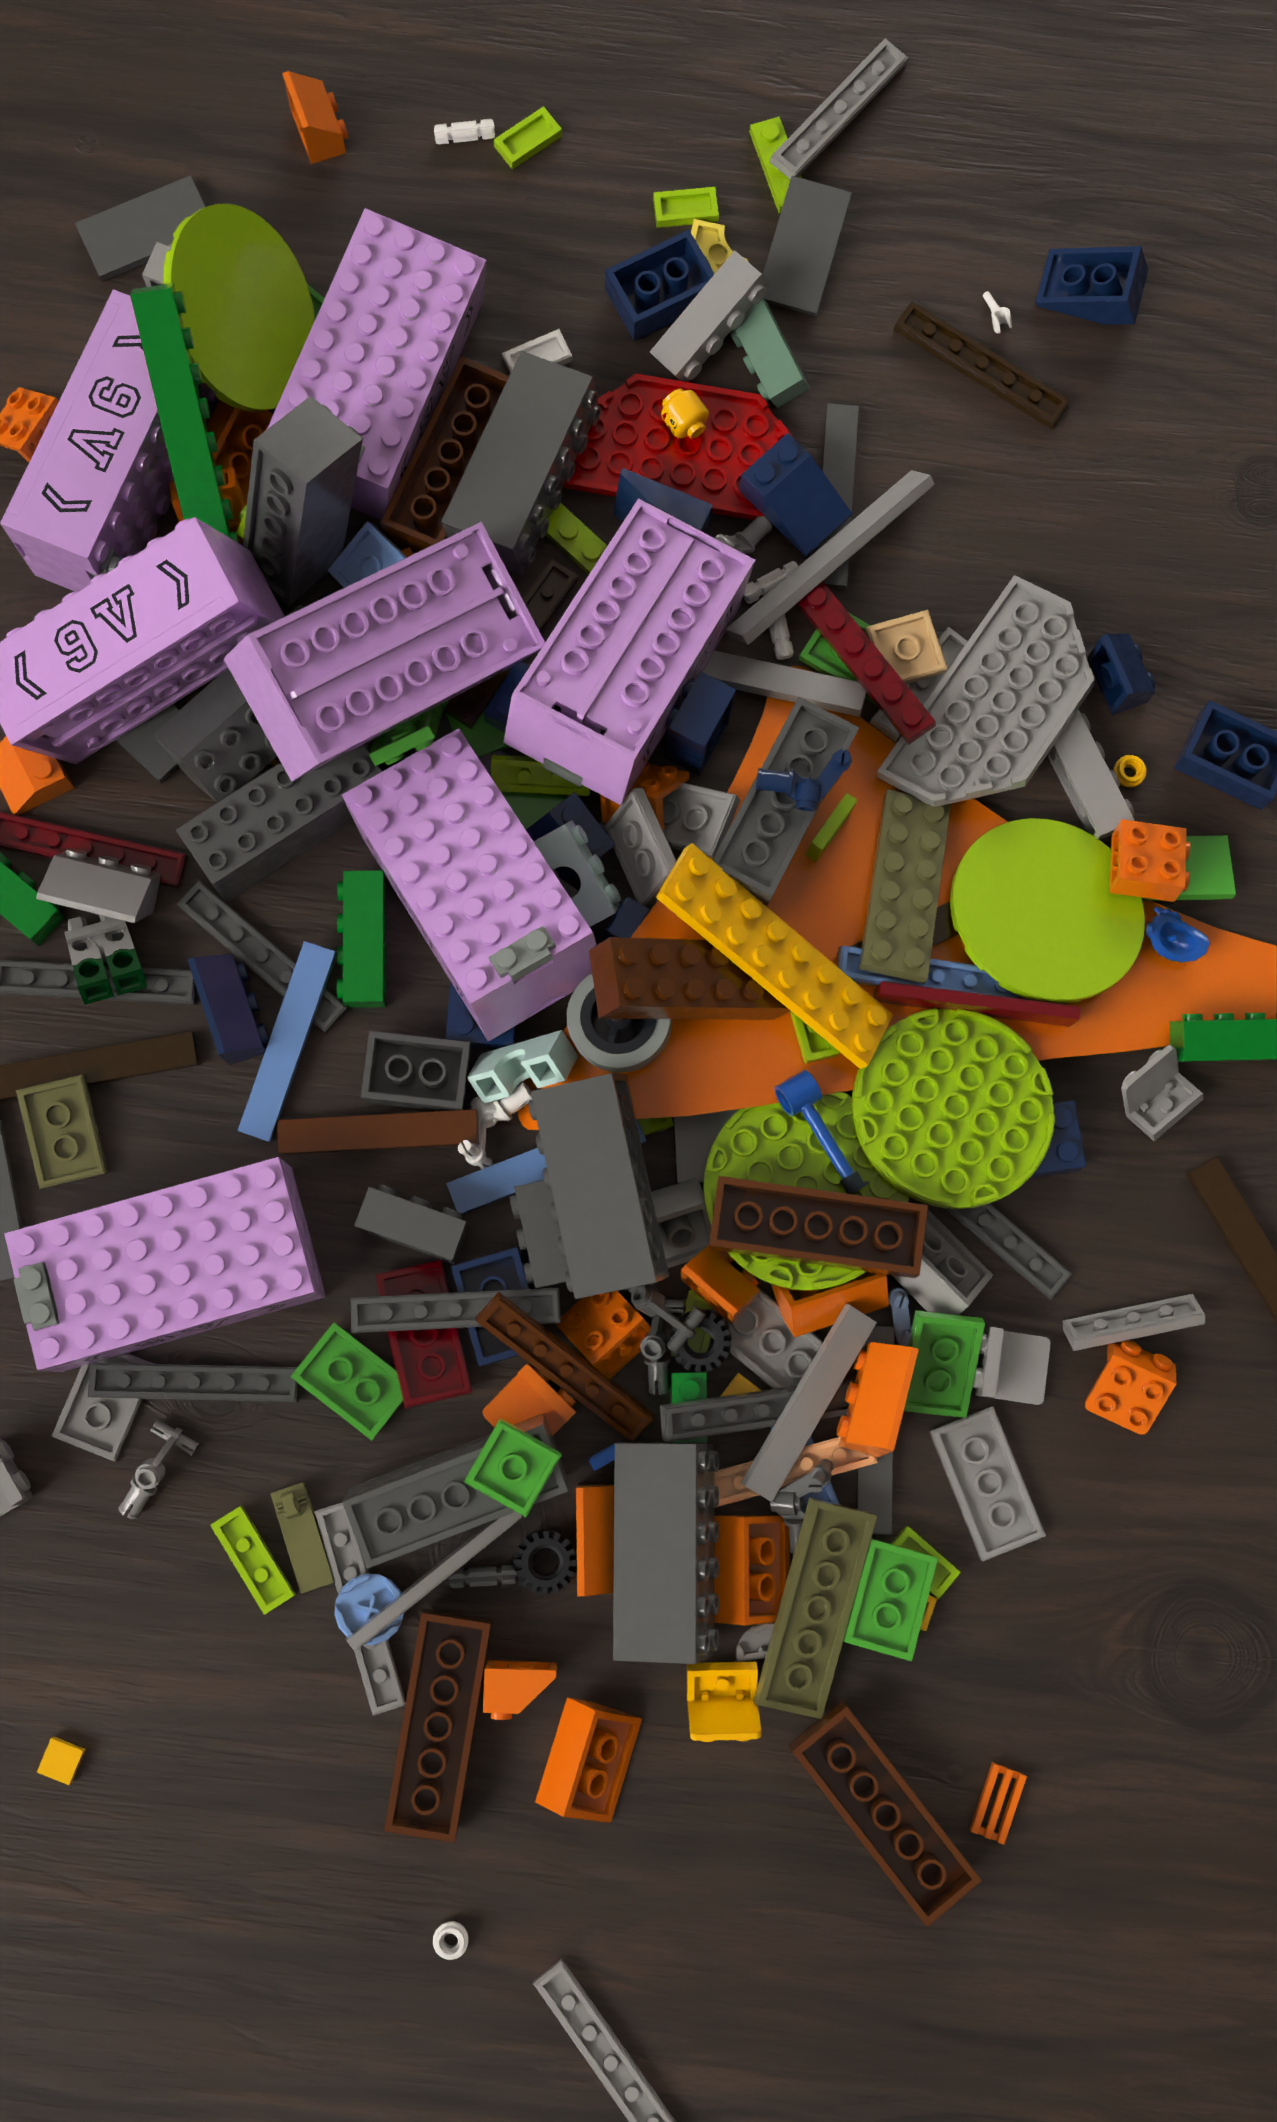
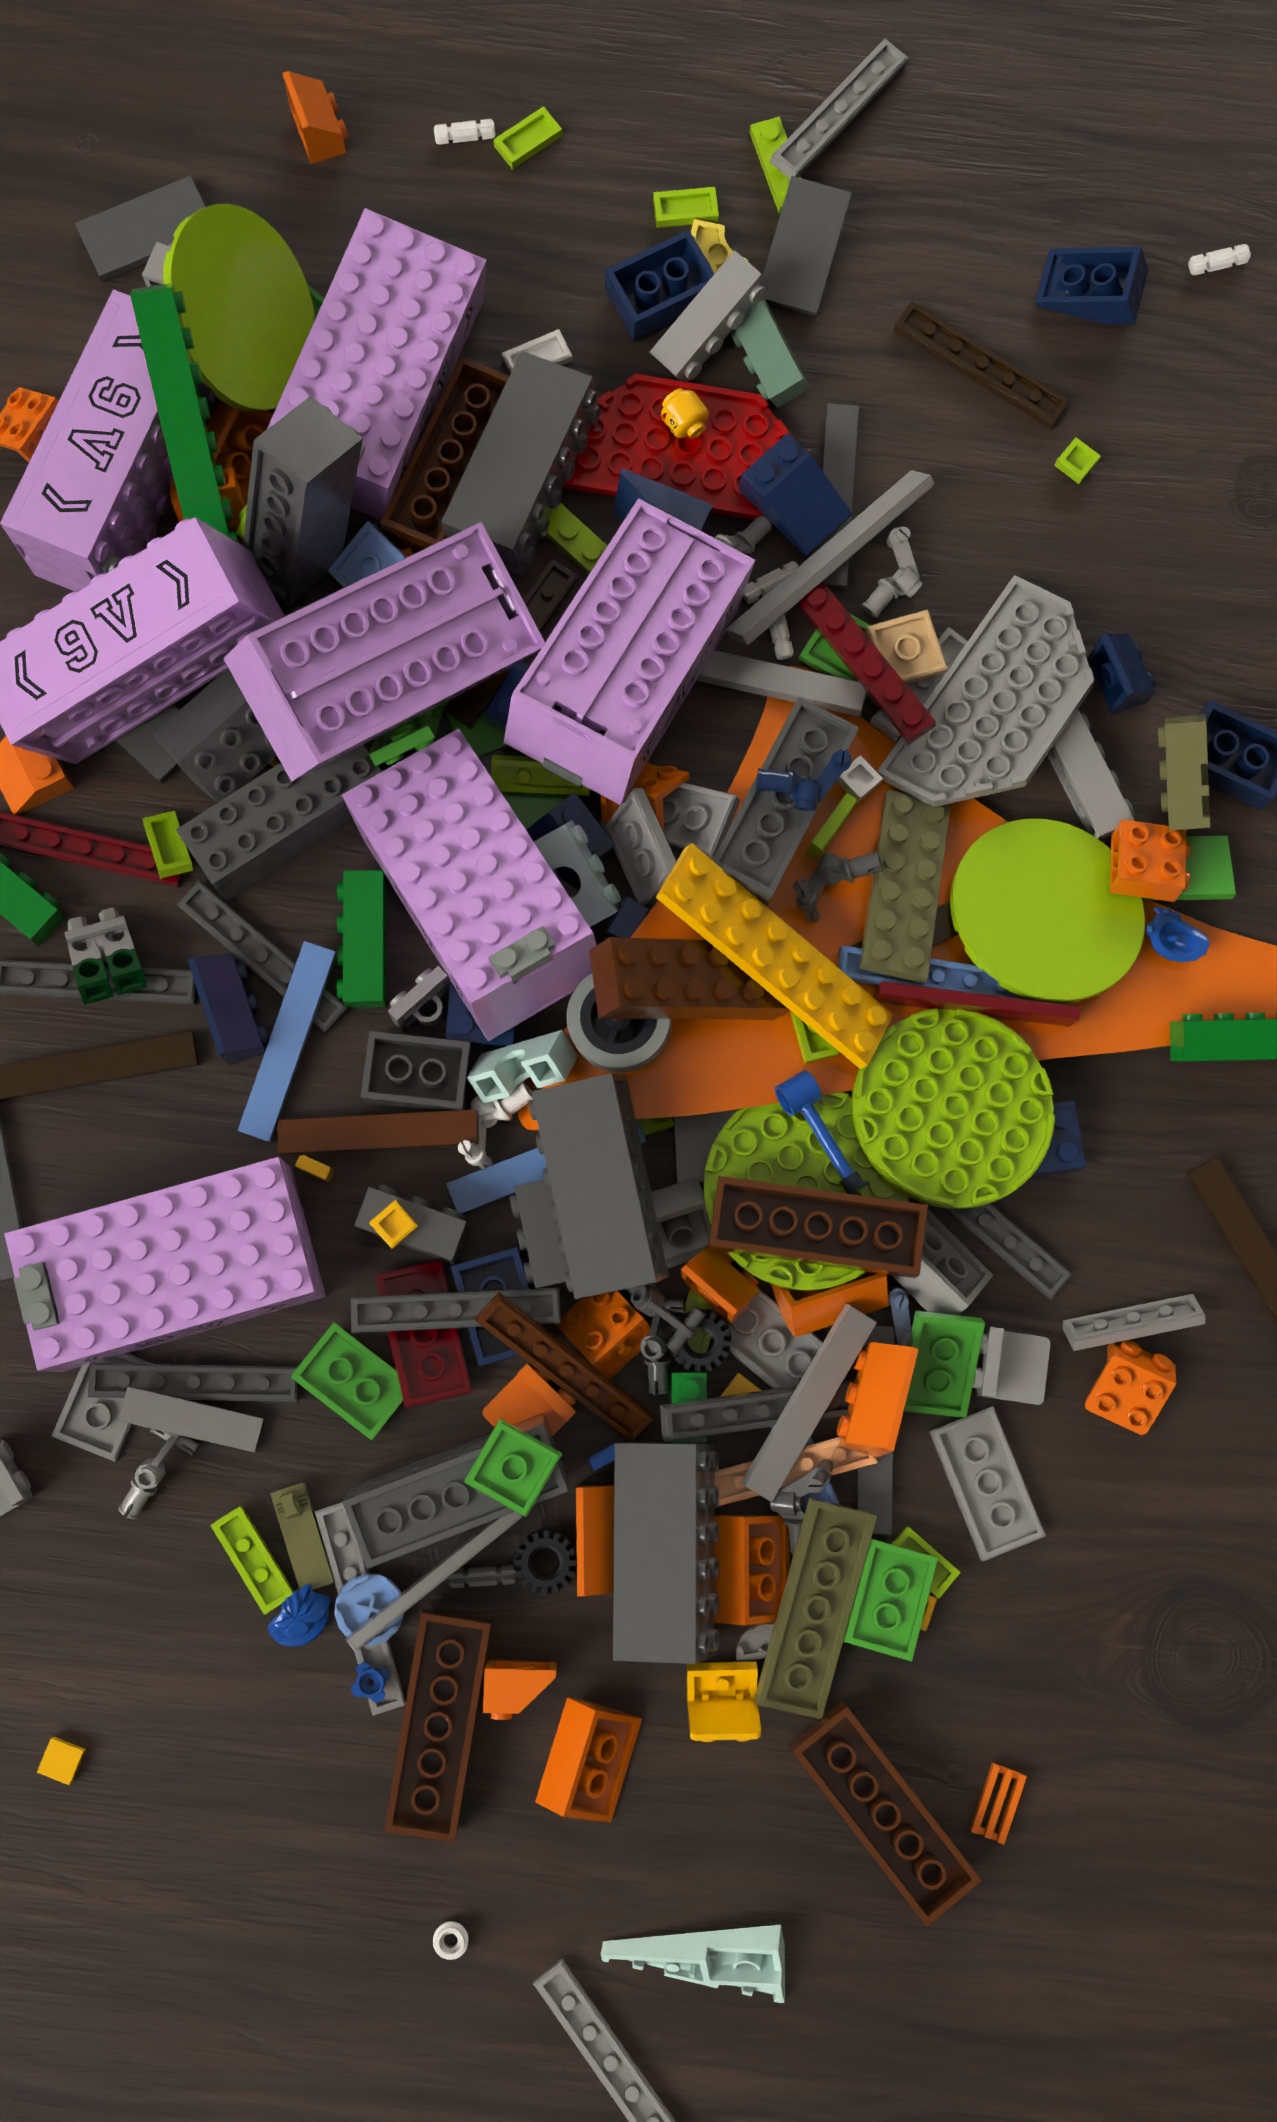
olive tile [16,1075,108,1189] -> none
light grey slope [36,848,161,923] -> none
dark blue brick [663,671,736,776] -> none
white hand [983,291,1012,333] -> none
yellow plate [1113,755,1147,788] -> none
light grey bracket [1121,1045,1204,1141] -> none
none -> light grey tile [118,1386,263,1453]
none -> lime tile [142,811,193,879]
none -> blue hat [267,1583,332,1647]
none -> yellow tile [295,1155,334,1183]
none -> blue plate [351,1662,391,1702]
none -> yellow tile [369,1200,419,1250]
none -> light grey plate [388,965,450,1032]
none -> light aqua wedge [601,1925,785,2003]
none -> dark grey pin [793,851,883,923]
none -> white plate [836,755,883,803]
none -> light grey pin [861,526,923,619]
none -> lime plate [1054,437,1101,484]
none -> olive wedge [1158,714,1210,830]
none -> white axle [1188,244,1251,275]

